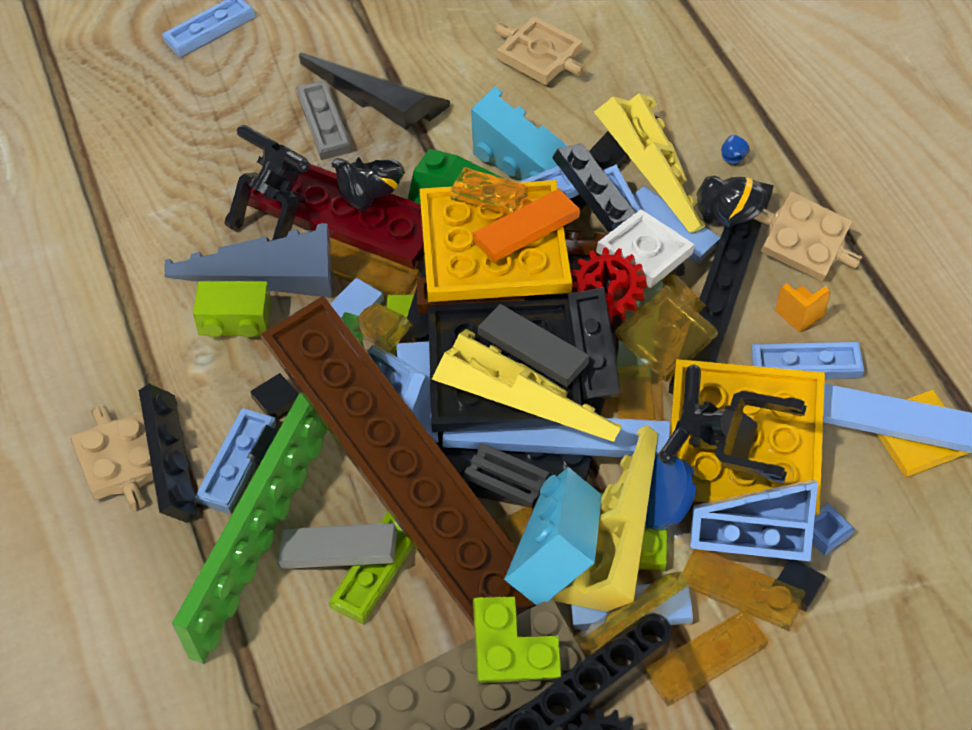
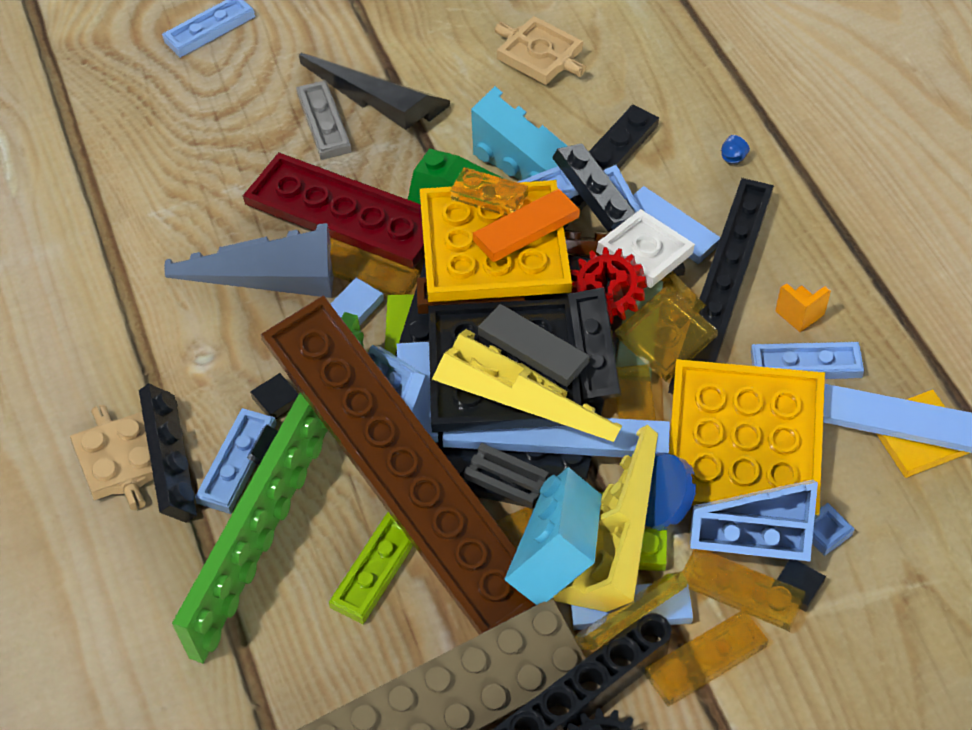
lime brick [193,281,272,337] -> none
black piece [225,125,310,240] -> none
light grey tile [278,523,398,569] -> none
black hair [331,157,405,211] -> none
clear yellow plate [358,303,413,351] -> none
lime plate [473,597,561,683] -> none
light yellow wedge [594,93,705,233] -> none
black piece [659,365,807,483] -> none
black hair [696,175,768,229] -> none
tan plate [753,191,862,281] -> none

